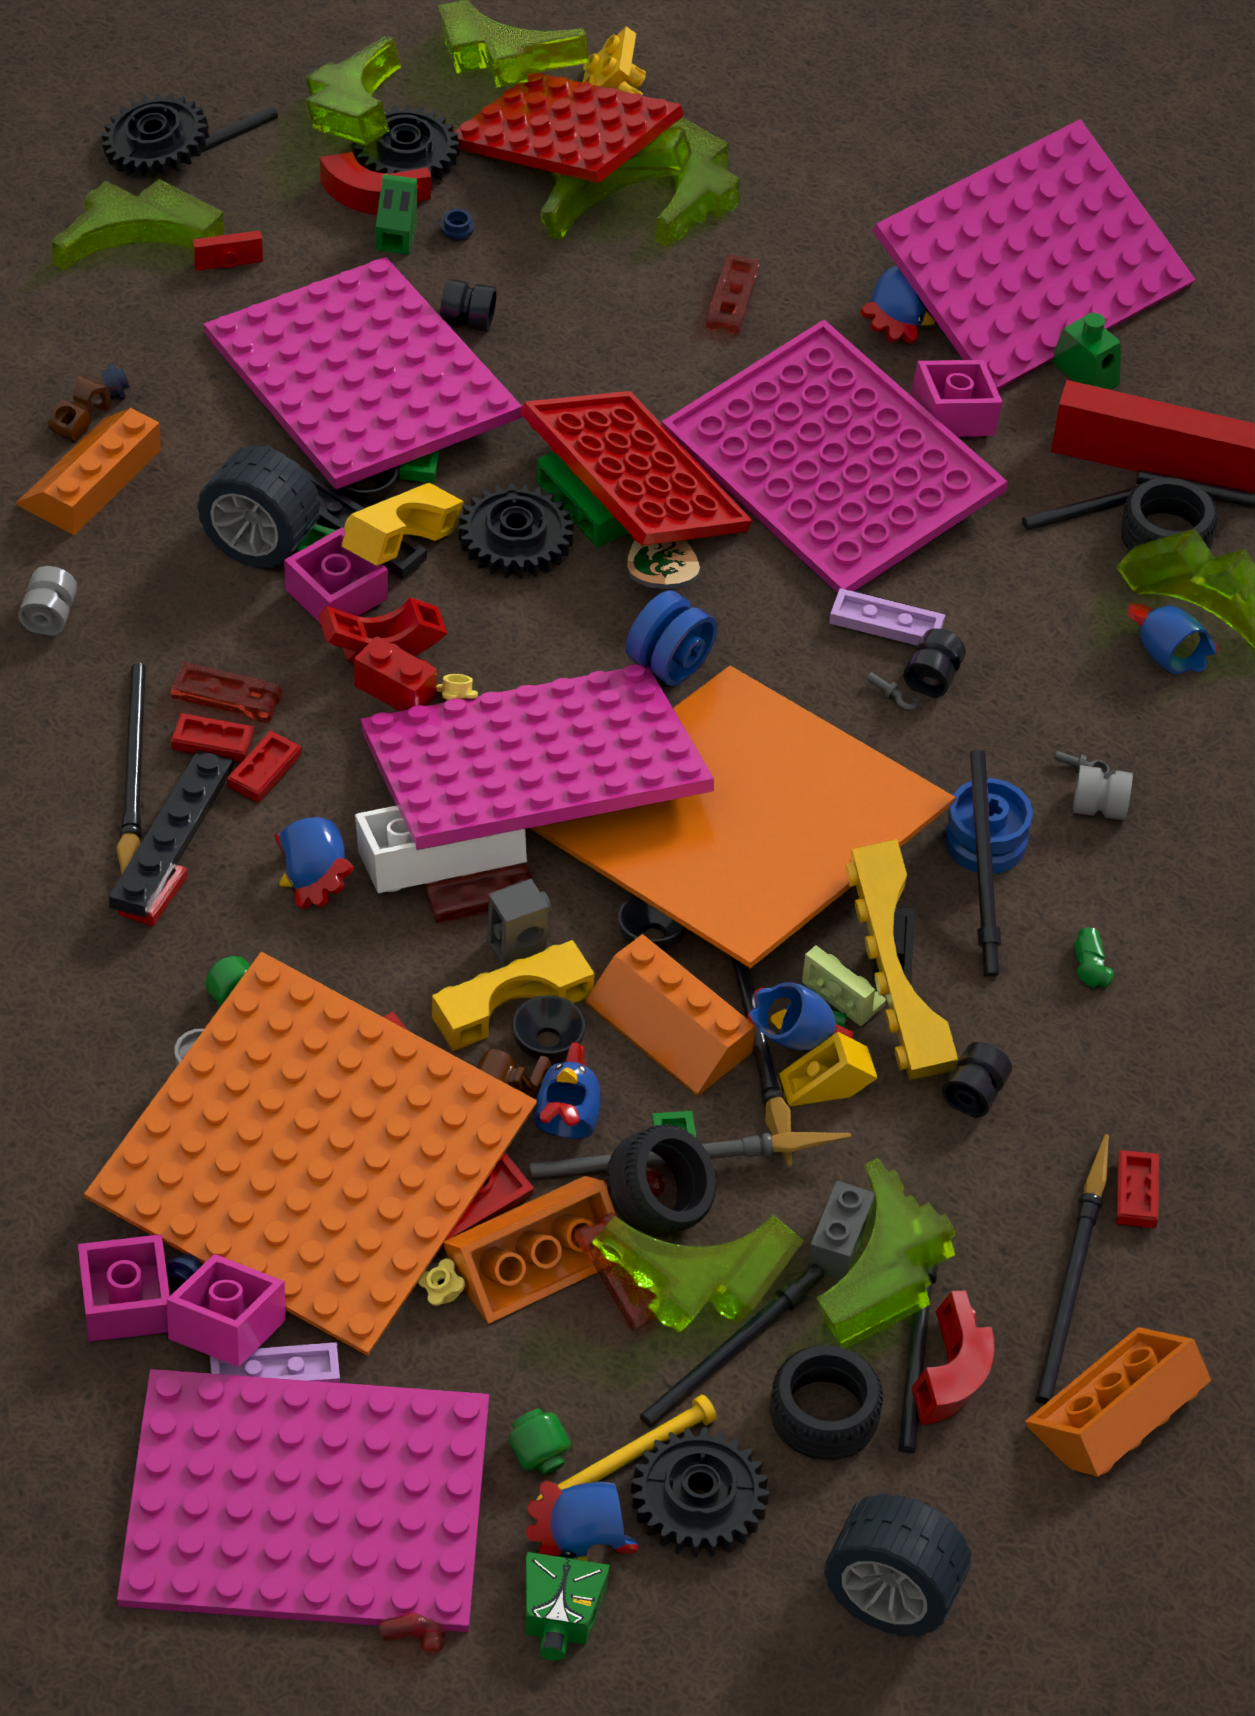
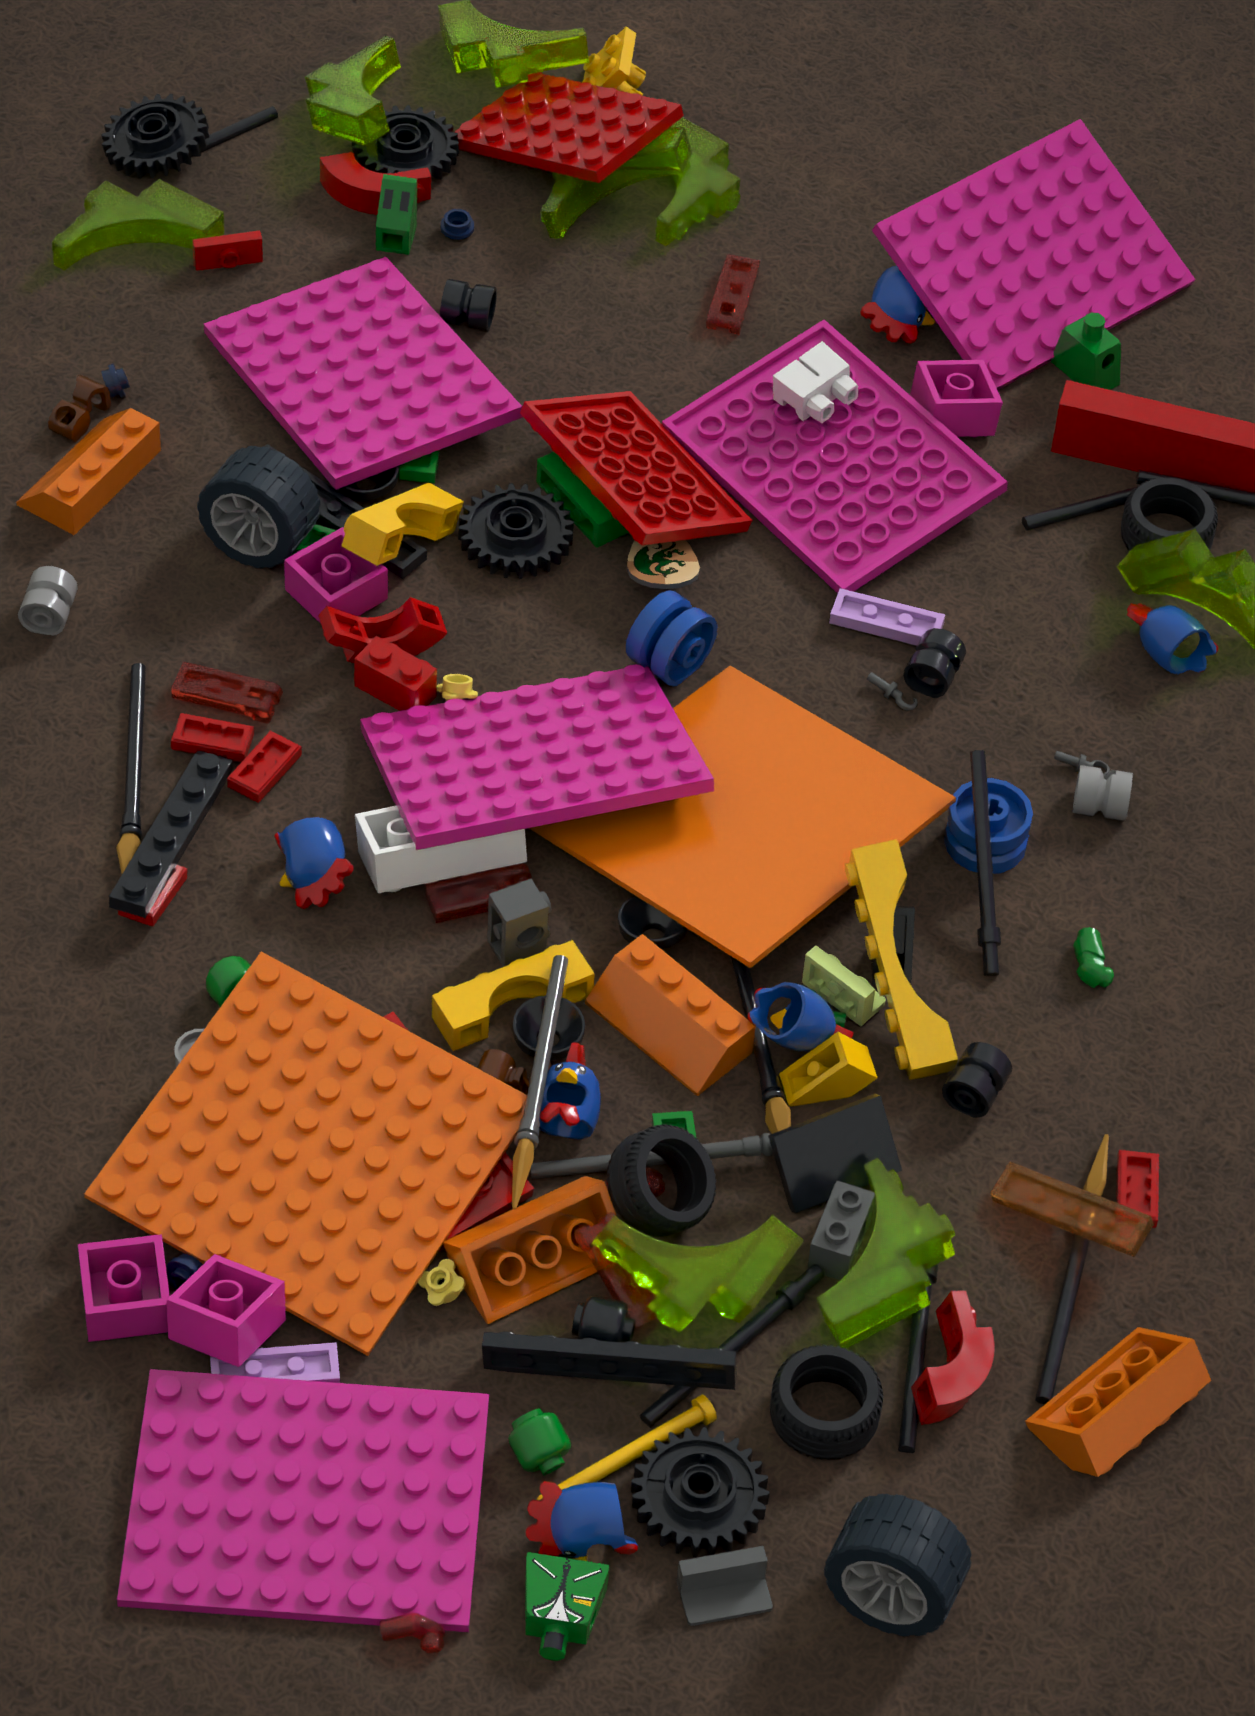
none -> black plate [482,1331,737,1390]
none -> dark grey piece [512,955,568,1210]
none -> black head [572,1295,636,1343]
none -> dark grey panel [676,1546,773,1626]
none -> black tile [768,1094,902,1213]
none -> white hips [773,341,858,423]
none -> clear orange plate [990,1161,1154,1257]

